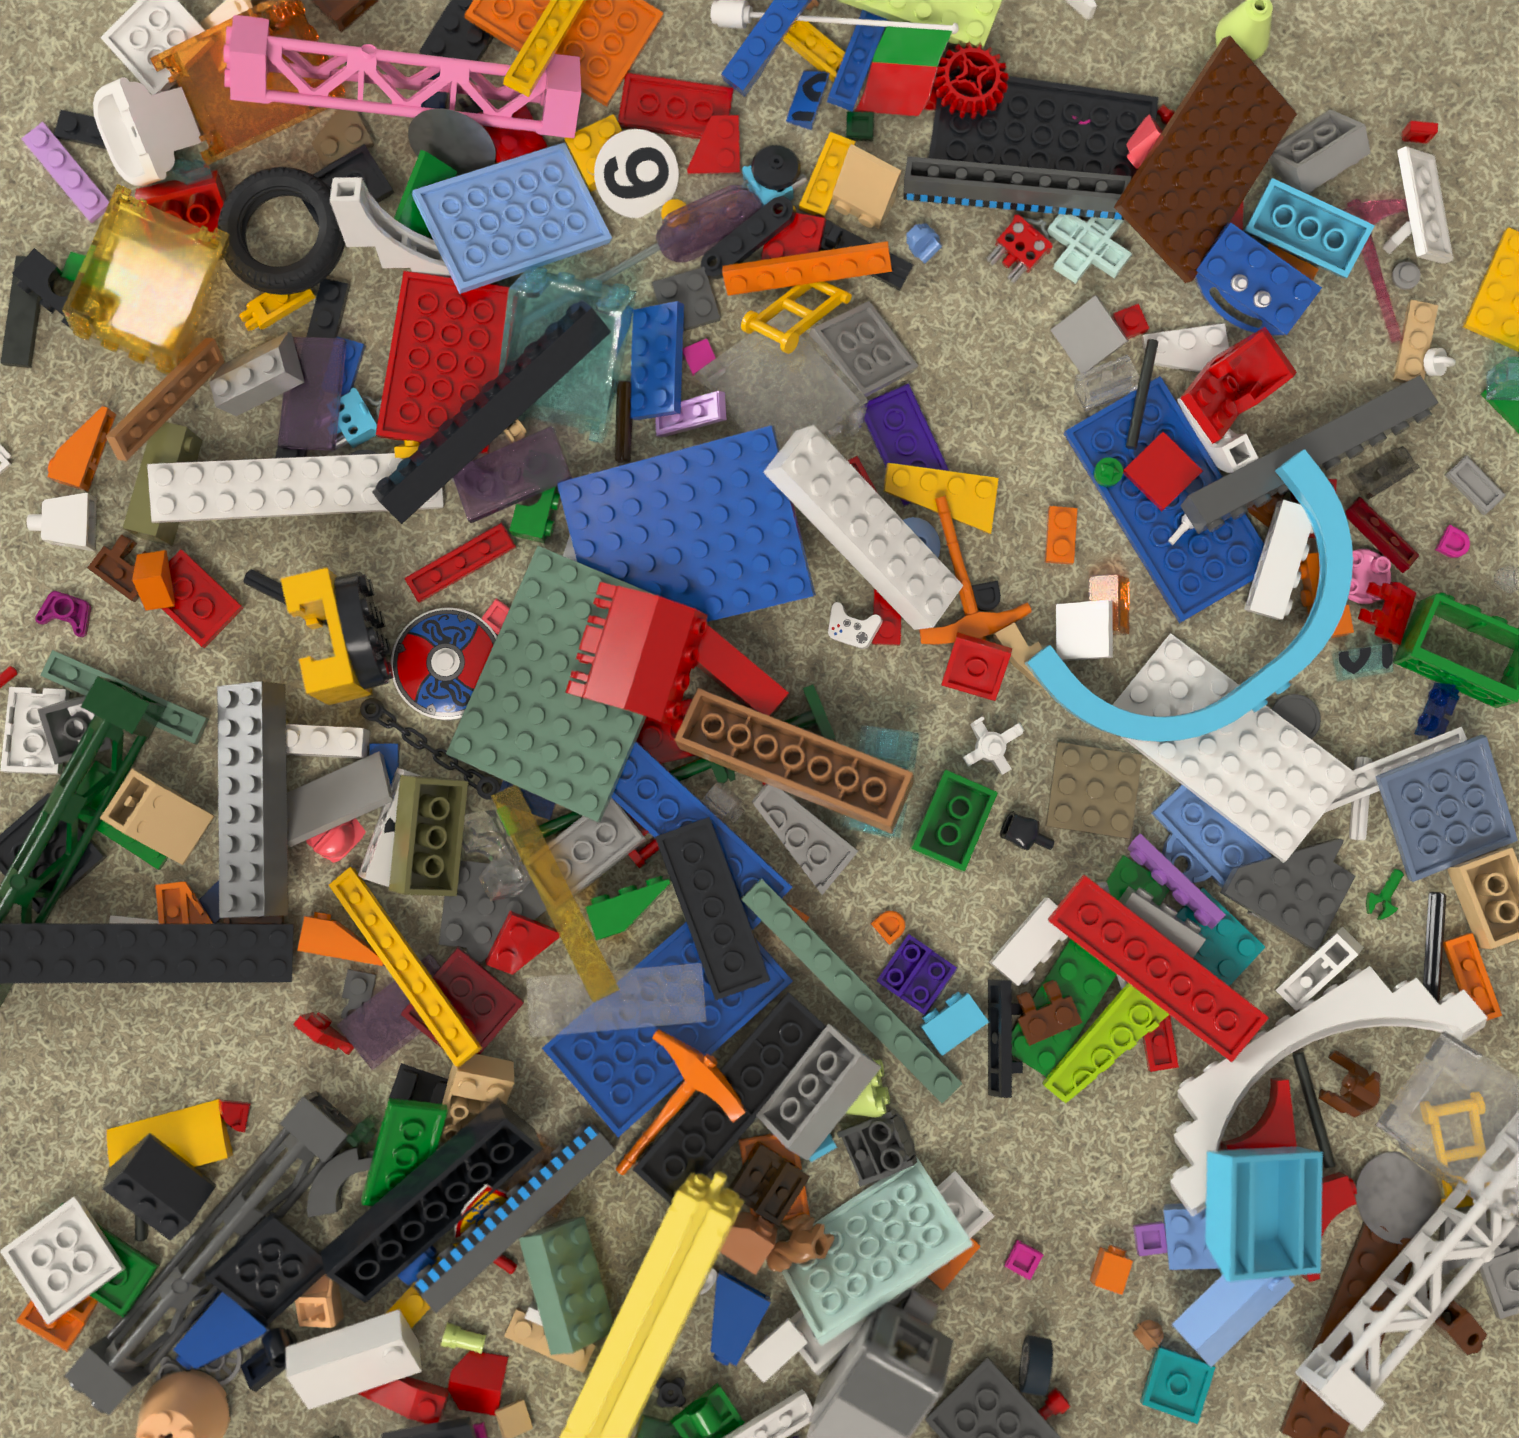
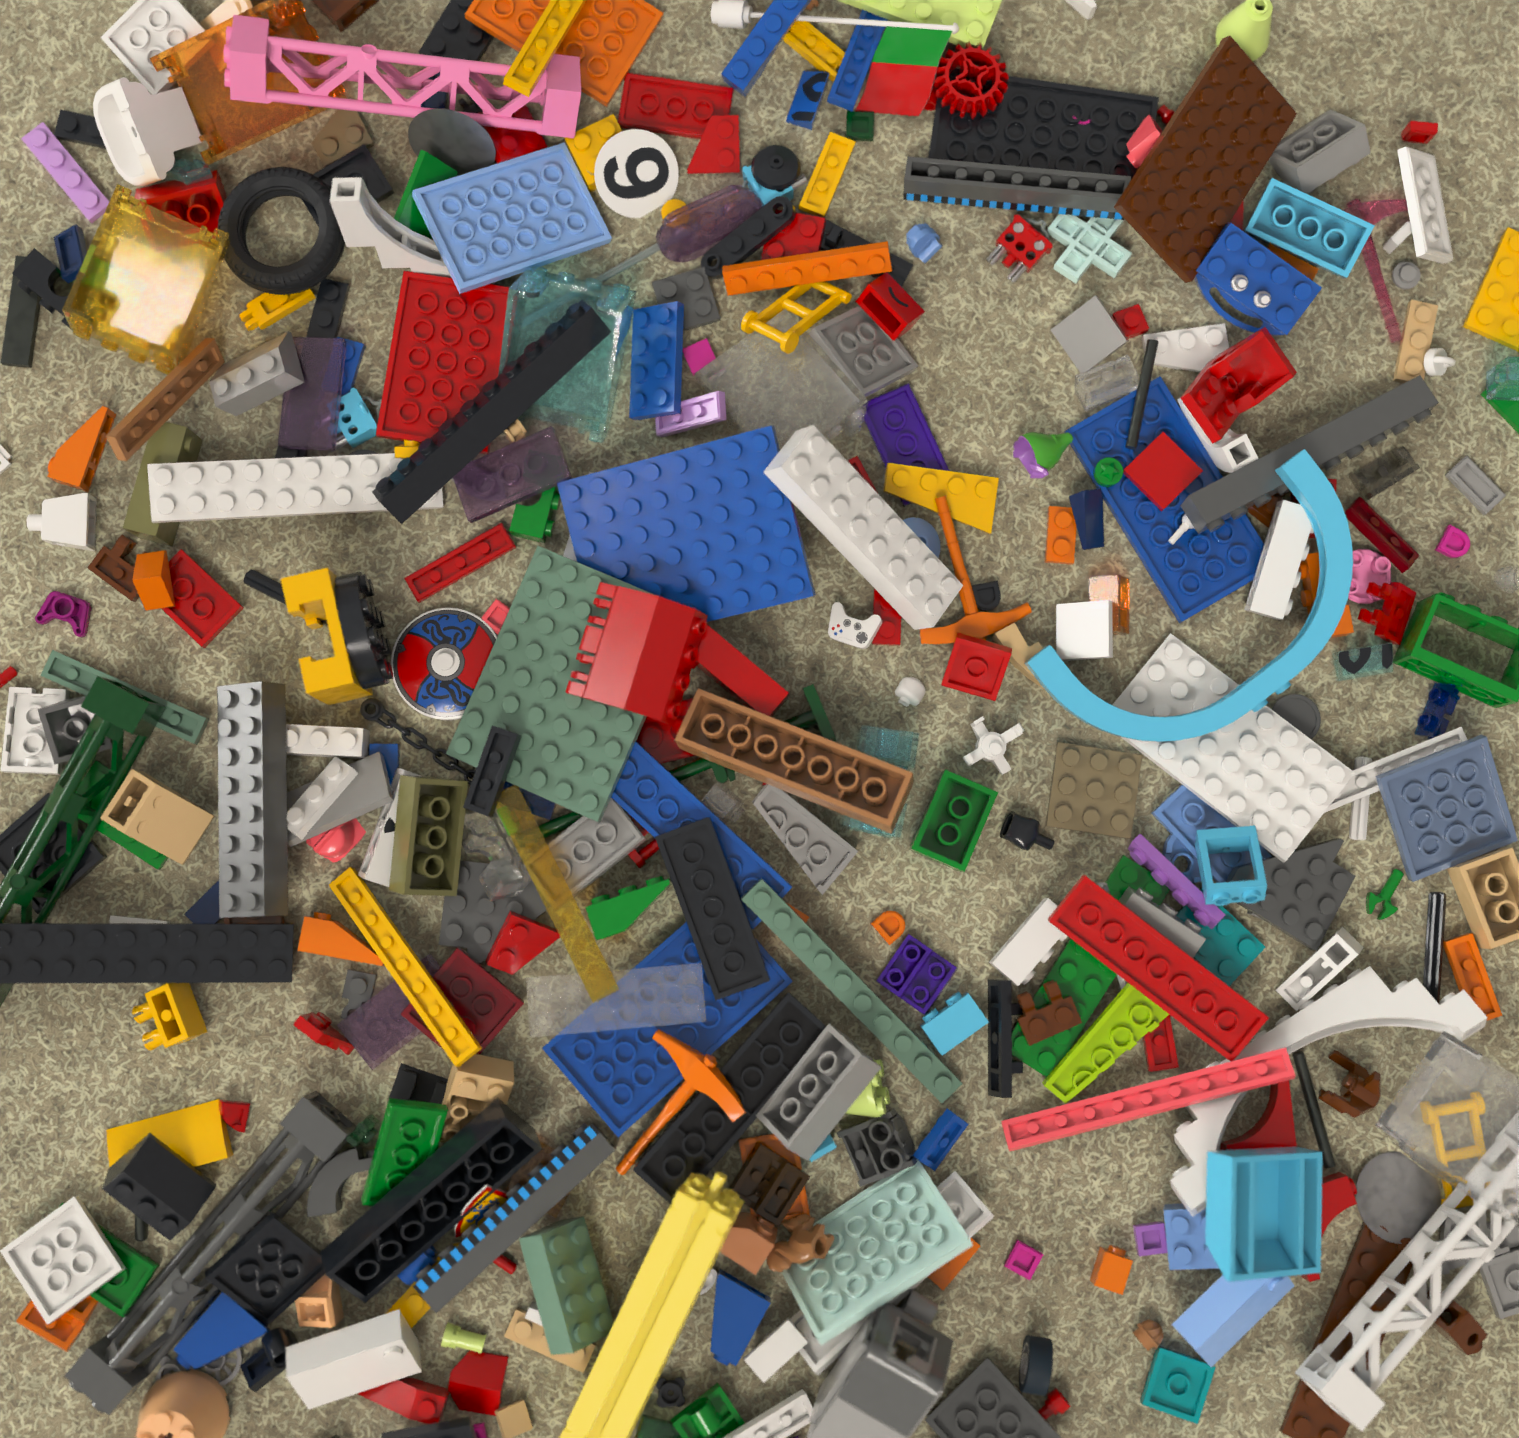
orange wing [155,881,213,923] -> none
dark brown axle [615,381,632,463] -> none
tan slope [831,144,901,229] -> none
none -> dark blue tile [54,224,91,283]
none -> yellow brick [132,983,208,1050]
none -> white plate [286,756,358,840]
none -> black plate [463,725,521,818]
none -> red brick [855,272,925,341]
none -> white piece [895,677,925,707]
none -> blue plate [913,1108,969,1171]
none -> coral plate [1001,1047,1295,1152]
none -> bright green hat [1013,432,1073,478]
none -> dark blue slope [1069,488,1104,550]
none -> medium azure window [1195,826,1267,906]

